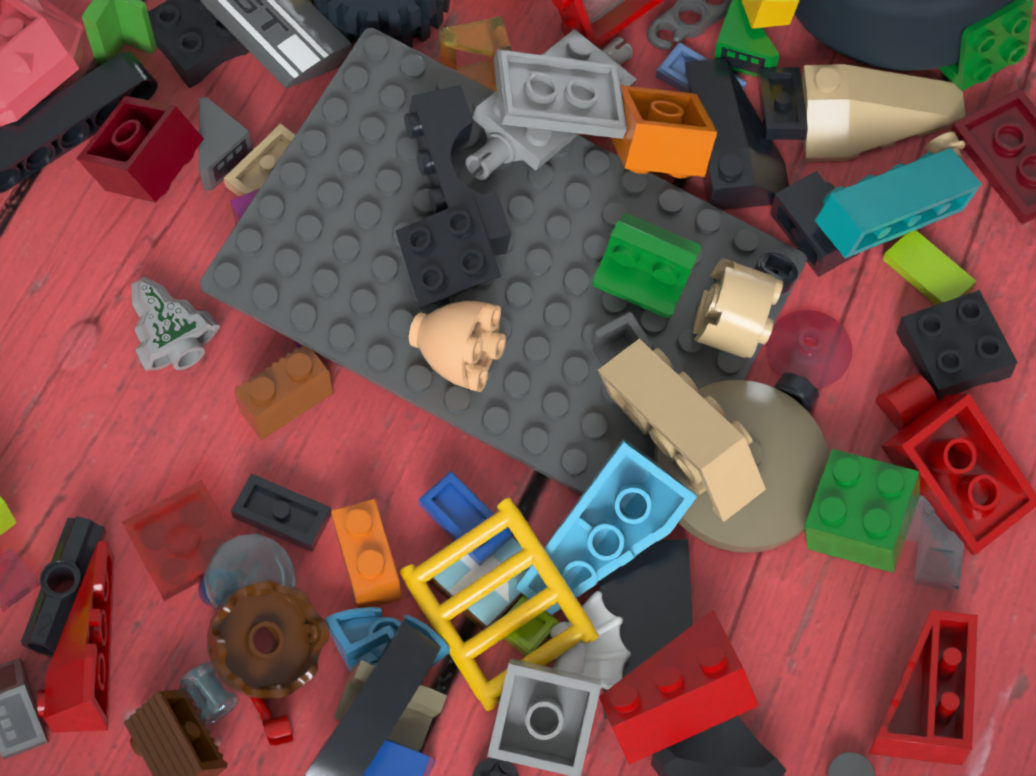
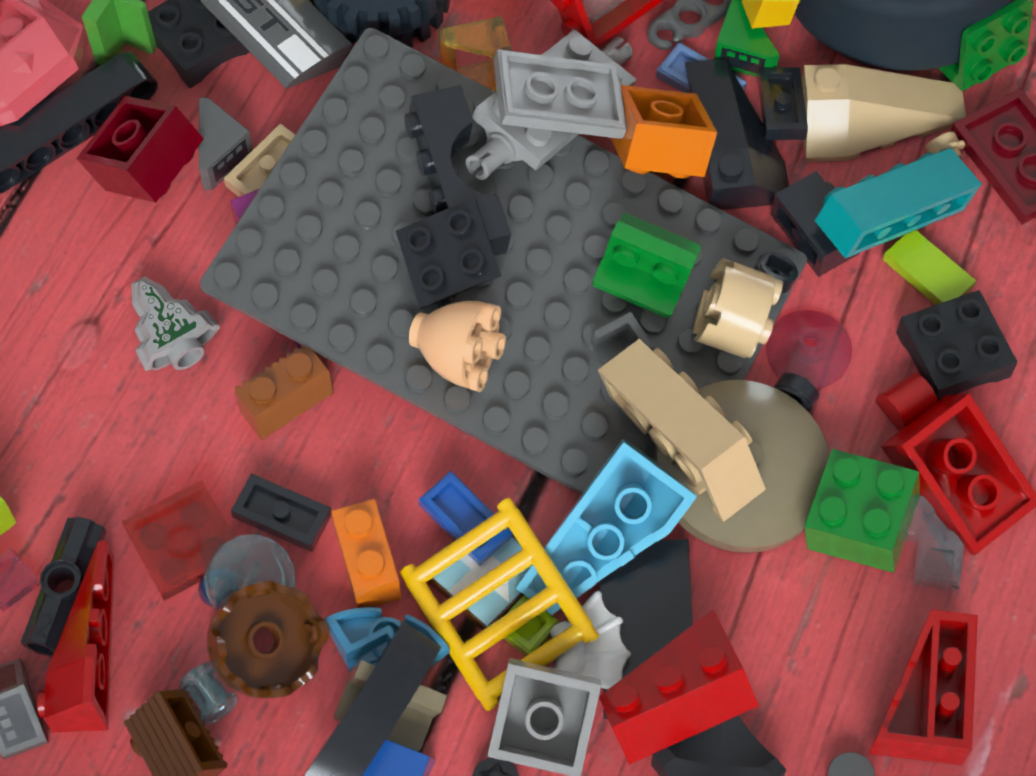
red hand [249,697,294,746] -> none

